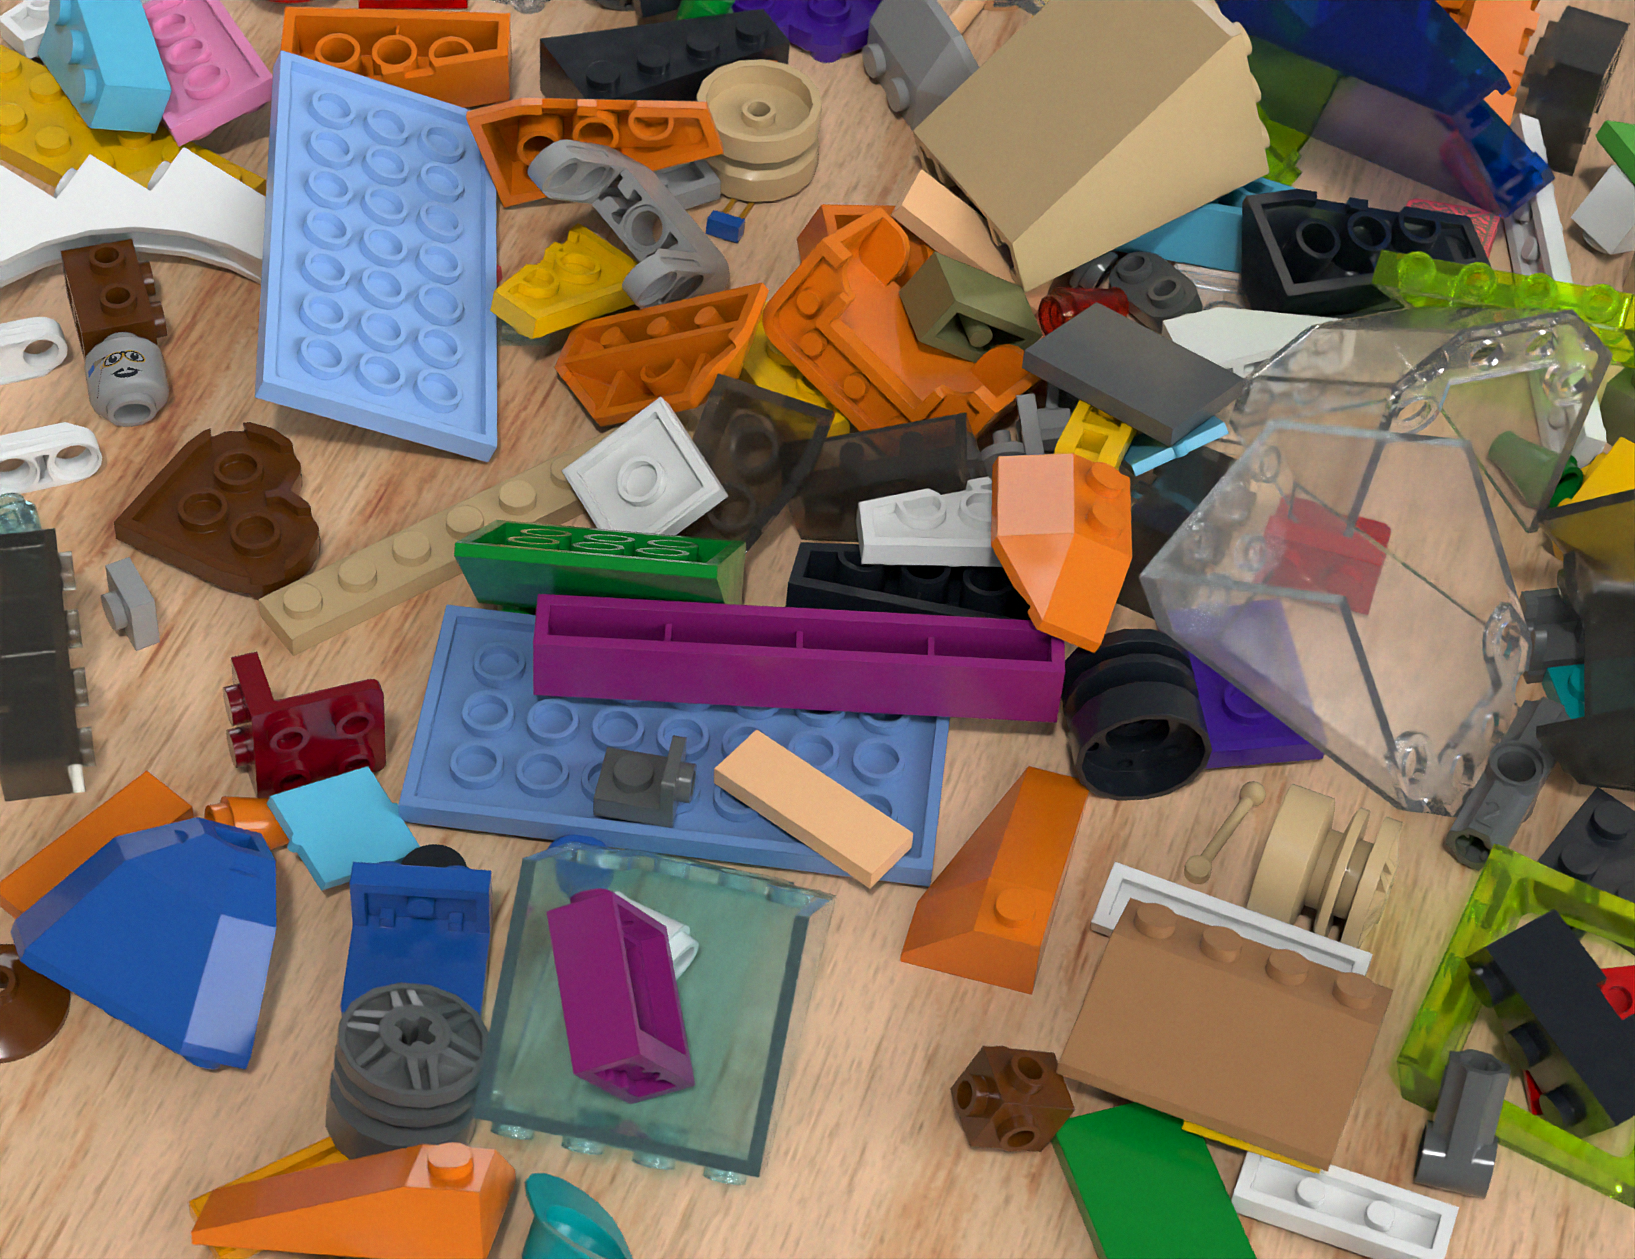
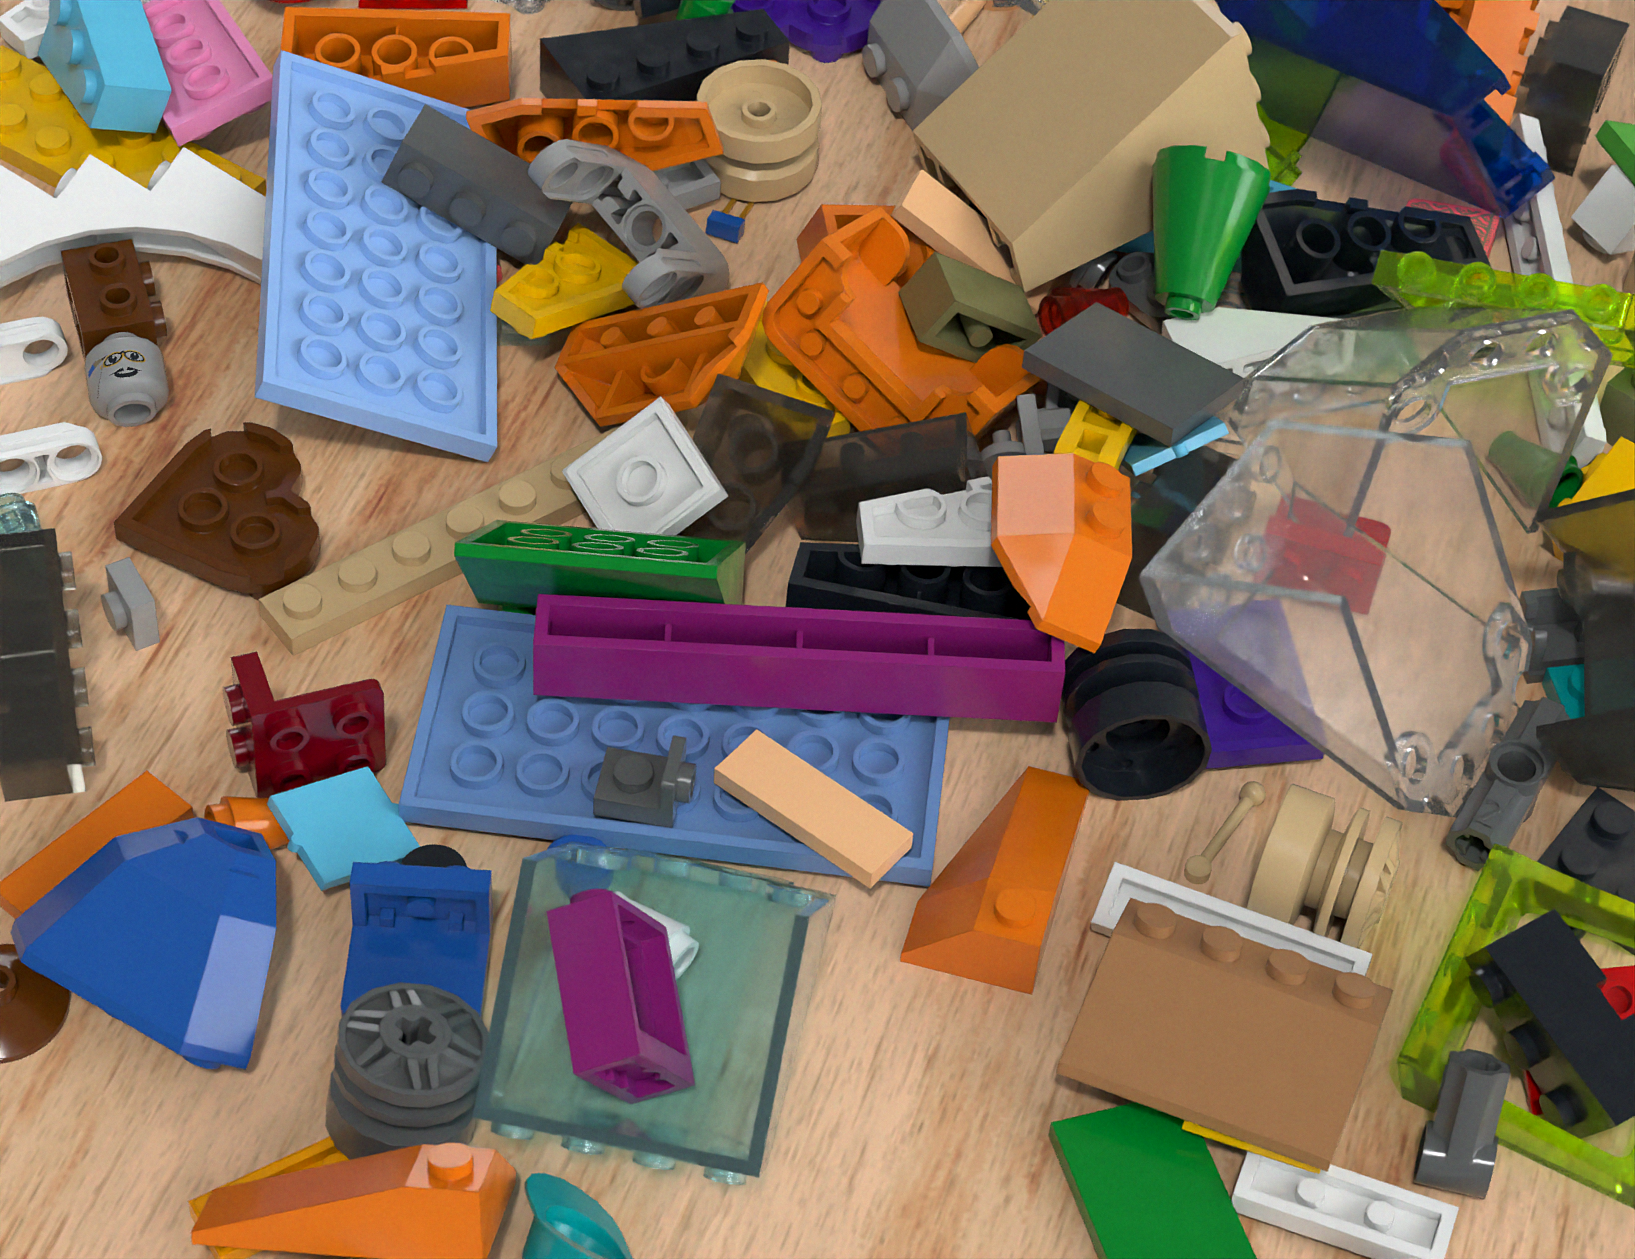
reddish brown brick [950,1046,1075,1152] -> none
none -> dark grey brick [381,104,573,265]
none -> green cone [1152,145,1271,320]

